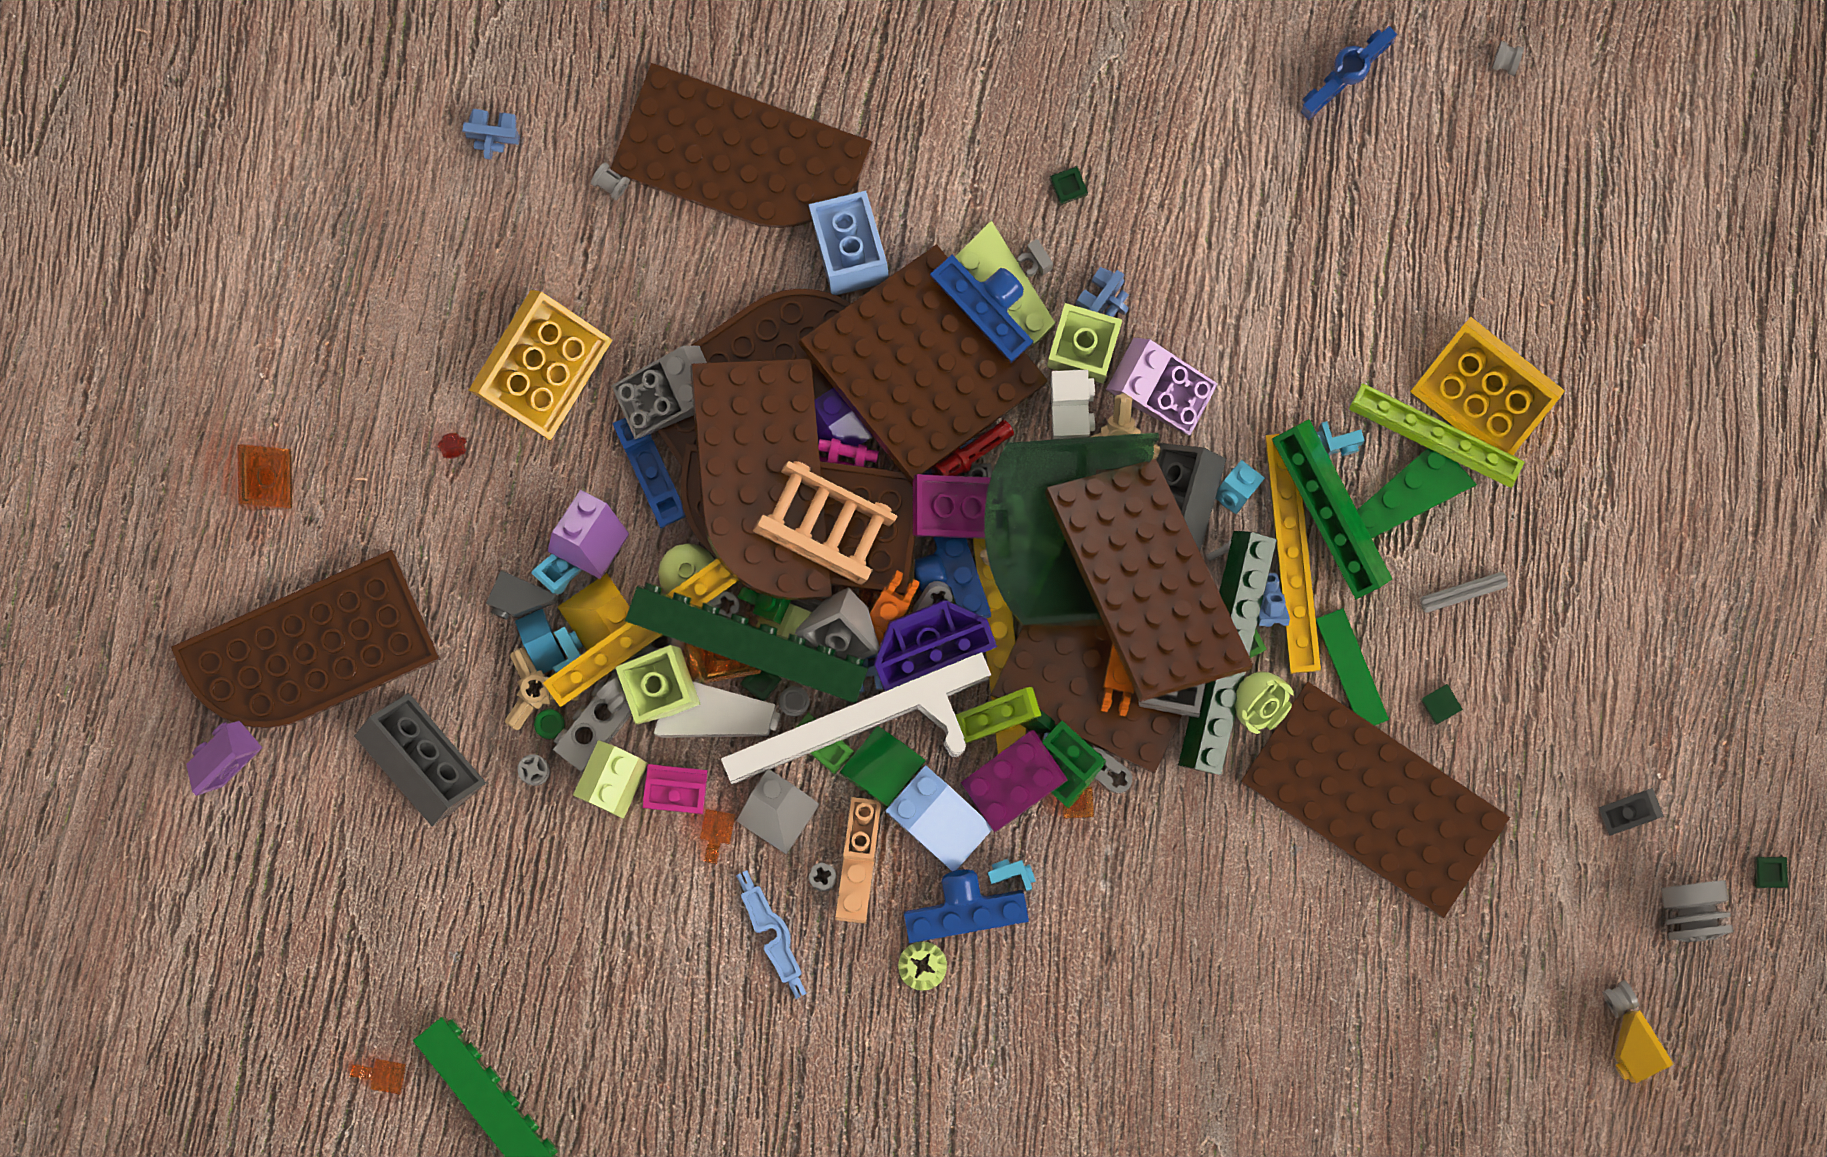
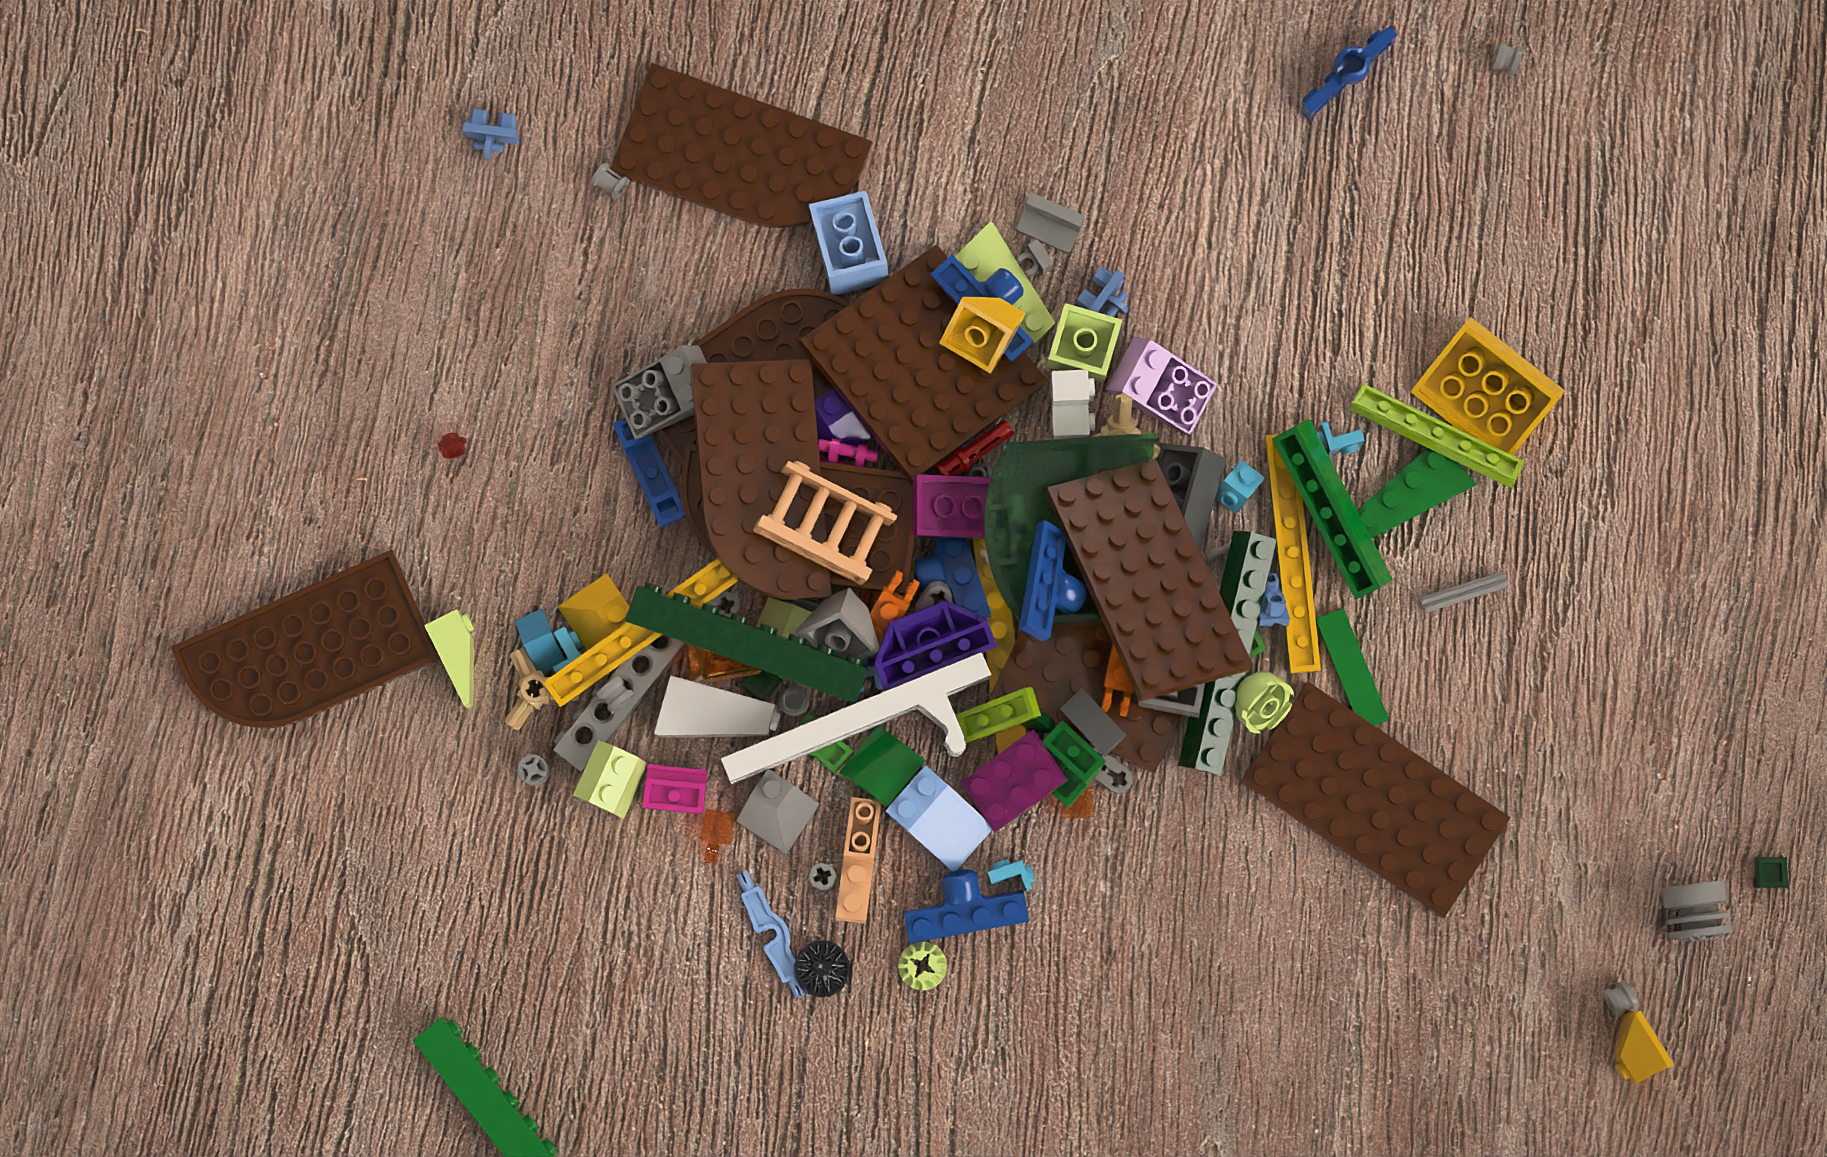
medium lavender slope [186,721,262,796] -> none
clear orange slope [238,444,292,511] -> none
clear orange plate [350,1059,407,1095] -> none
dark grey slope [354,693,486,827] -> none
yellow slope [468,290,613,440] -> none
dark grey slope [486,570,559,620] -> none
medium azure slope [531,554,582,594] -> none
green tile [534,709,565,740] -> none
medium lavender slope [548,490,629,579] -> none
yellowish green slope [615,645,700,724] -> none
yellowish green cylinder [658,543,714,594] -> none
green plate [737,587,791,624] -> none
dark green tile [1049,166,1088,206] -> none
dark green tile [1420,684,1463,725] -> none
dark grey slope [1599,788,1664,836] -> none
none -> yellowish green slope [424,609,475,708]
none -> black wheel [794,940,850,998]
none -> yellow slope [939,297,1026,374]
none -> light grey panel [1016,192,1085,254]
none -> blue plate [1019,520,1087,641]
none -> dark grey slope [1060,688,1127,756]

